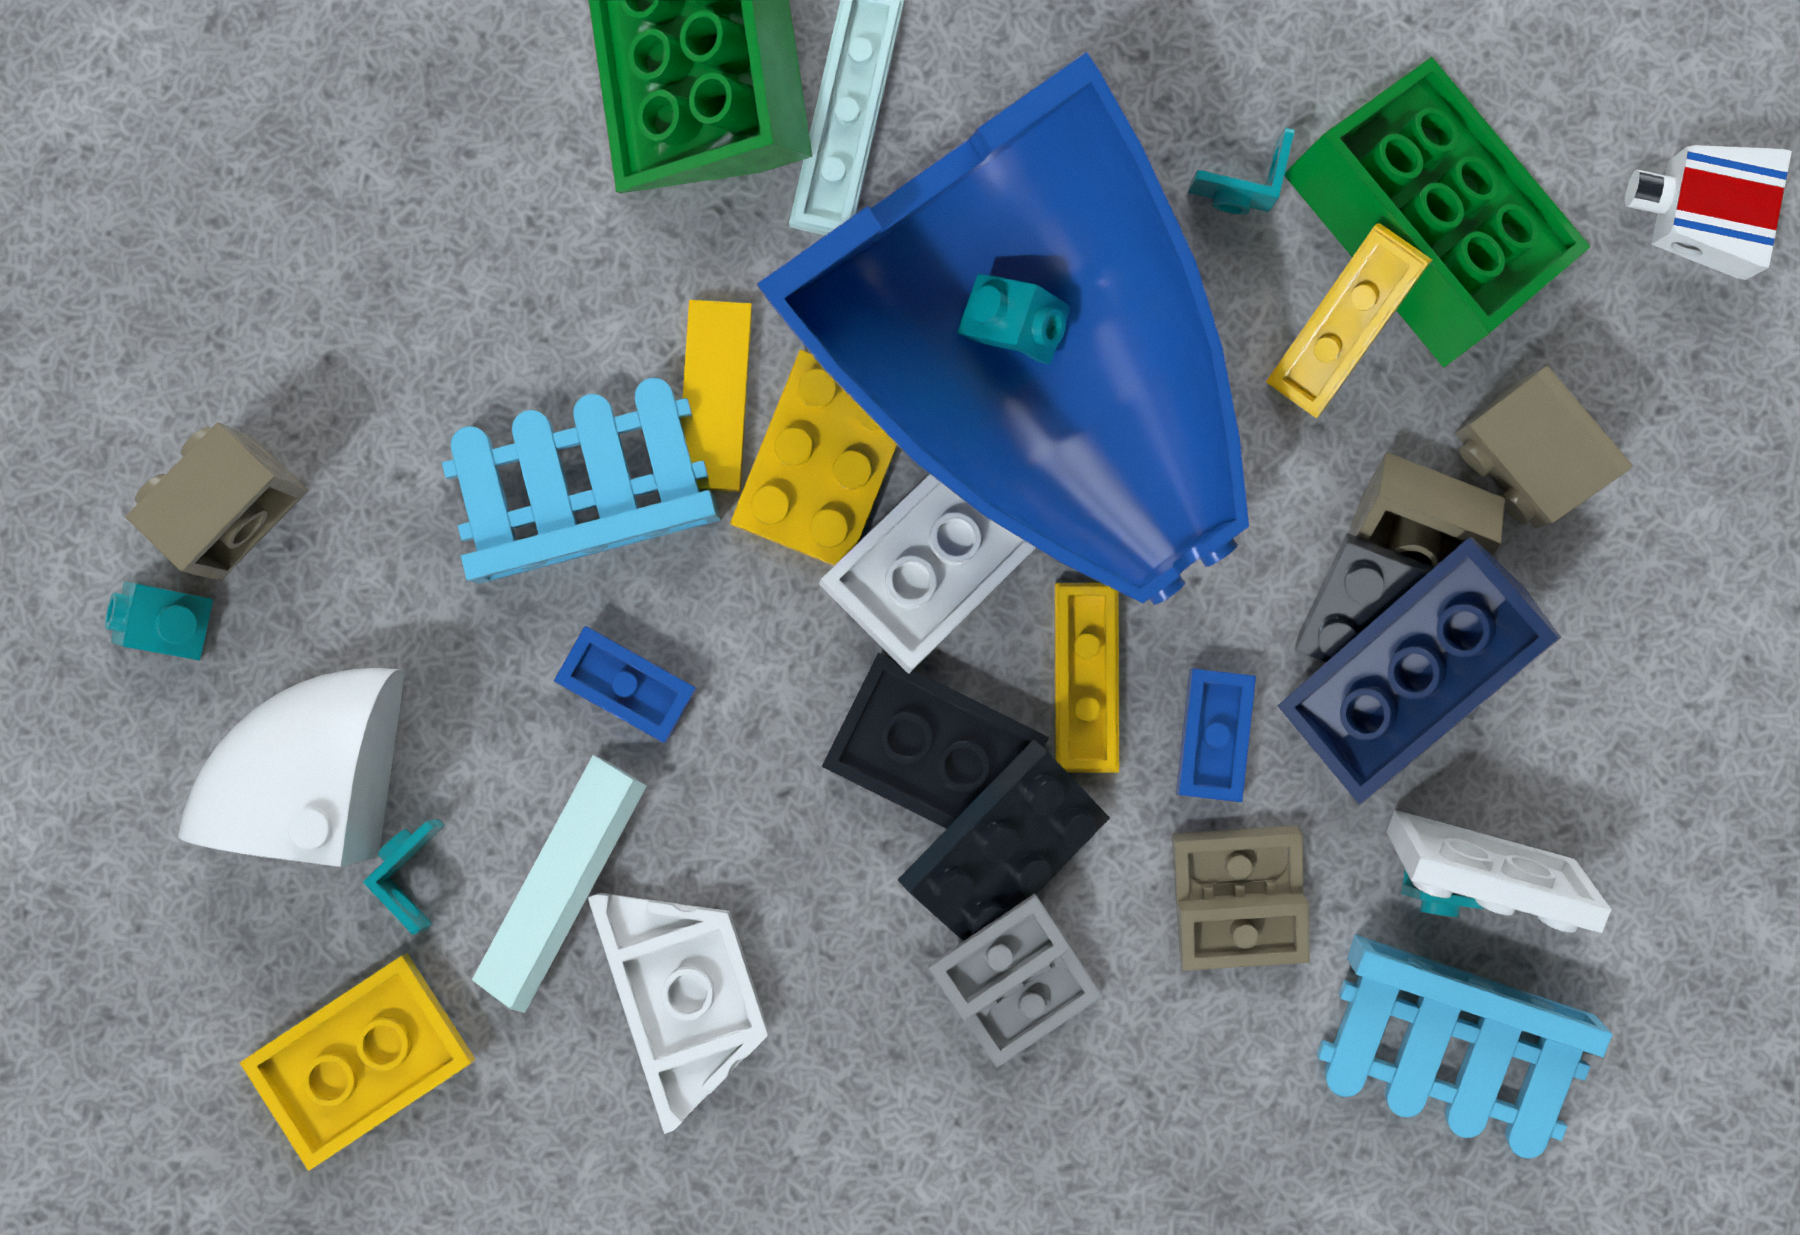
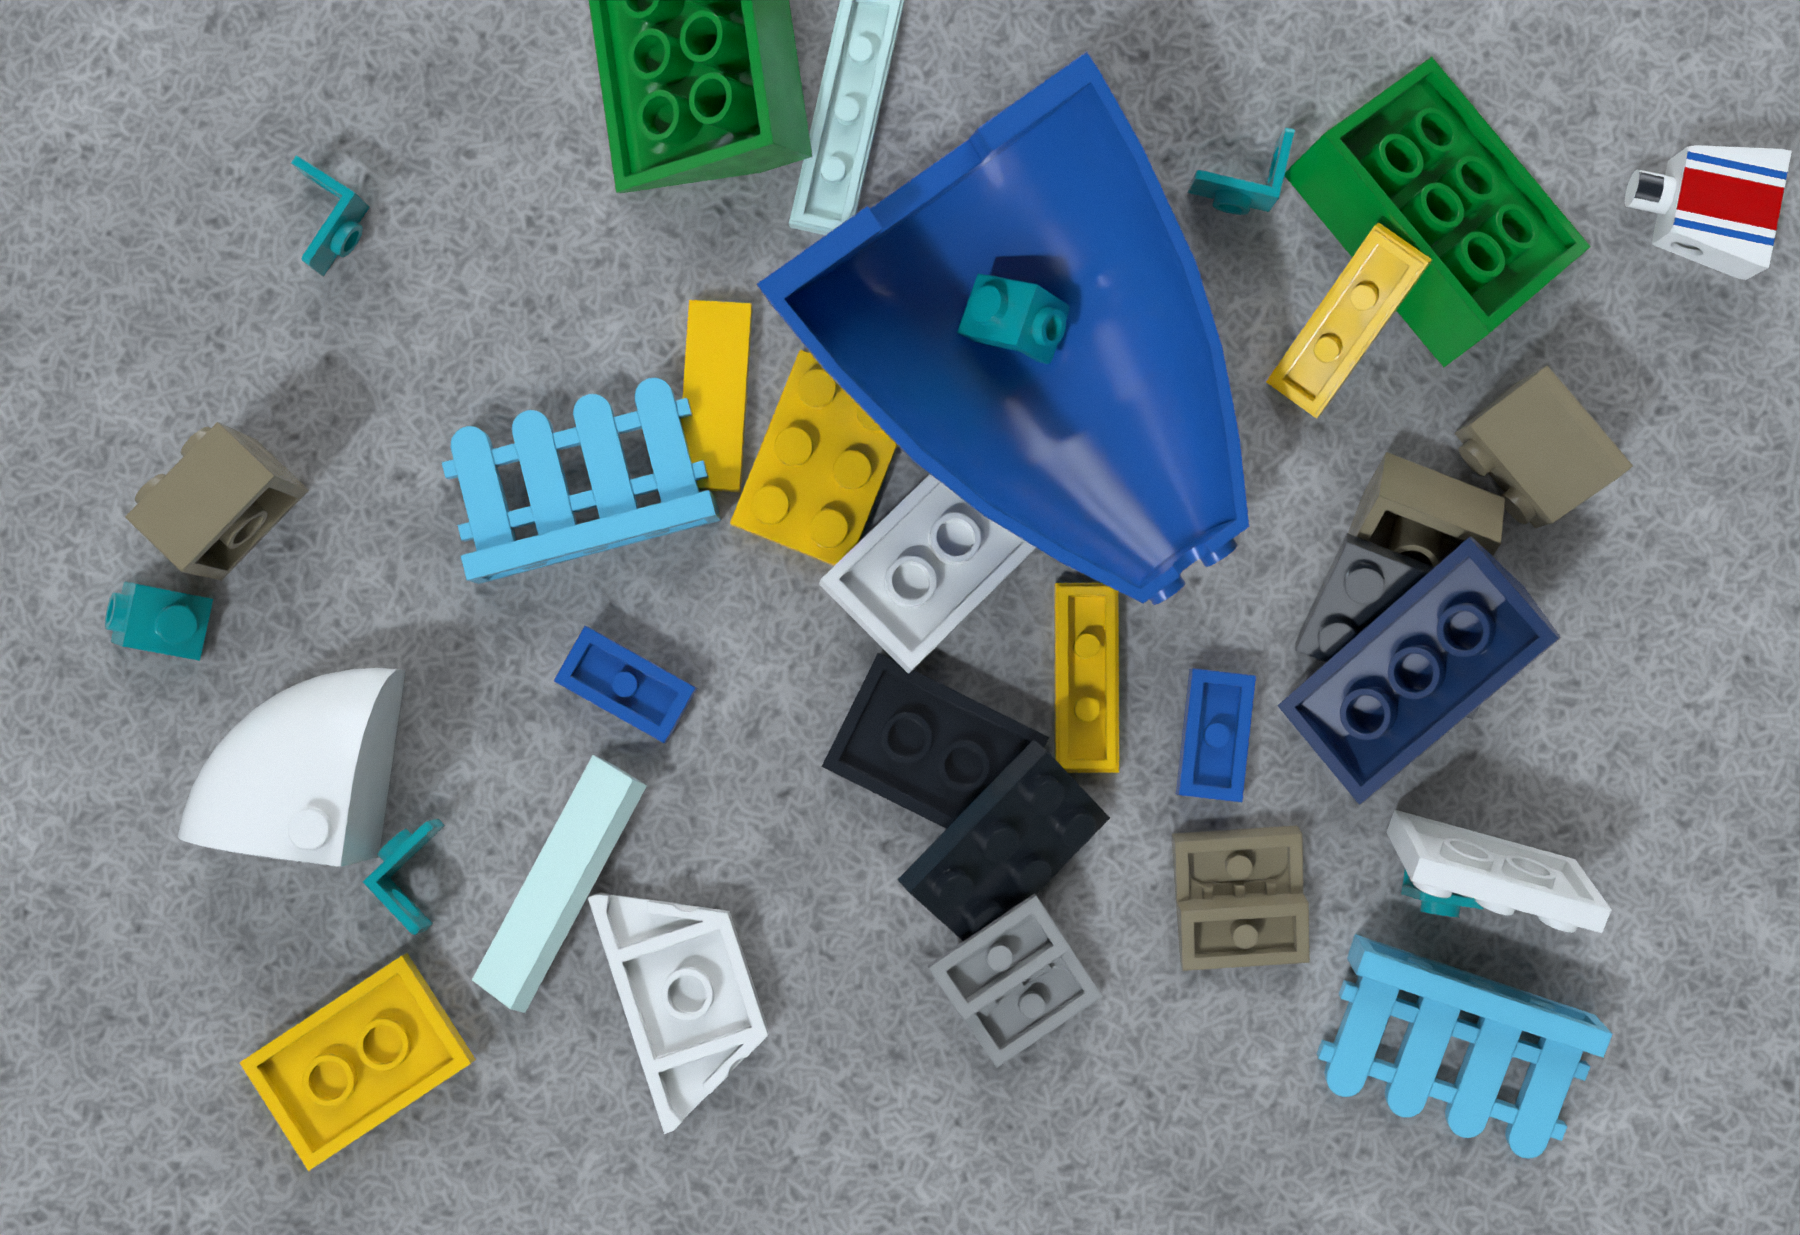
none -> teal bracket [291,155,370,277]

